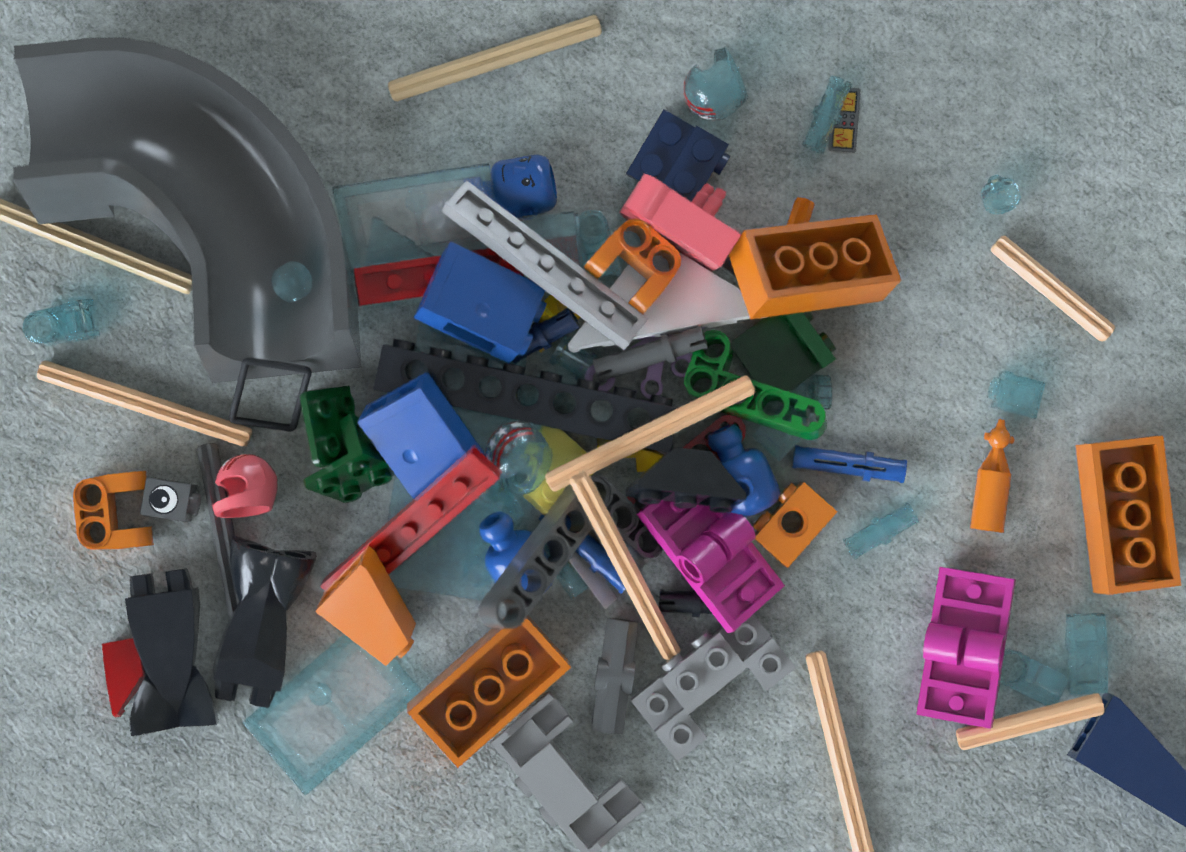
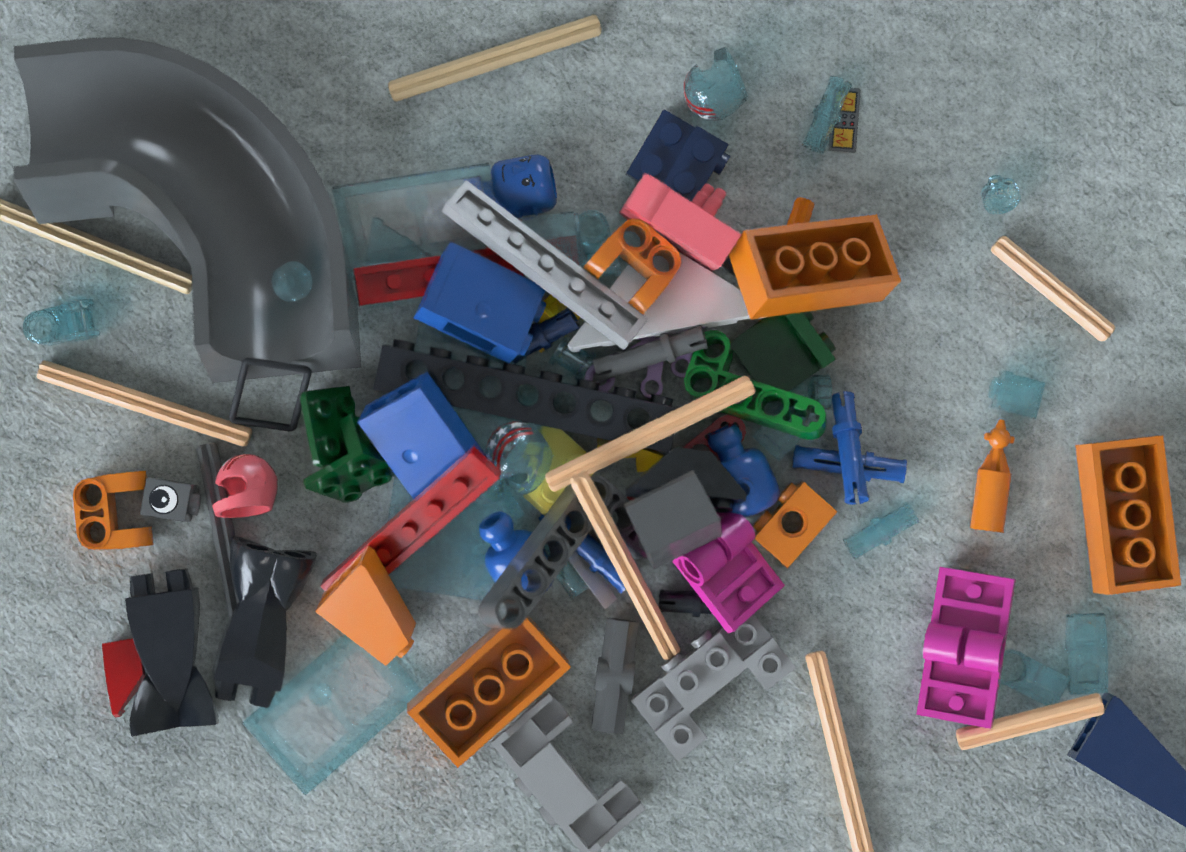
none -> dark grey slope [624,470,722,569]
none -> blue pin [830,391,869,505]

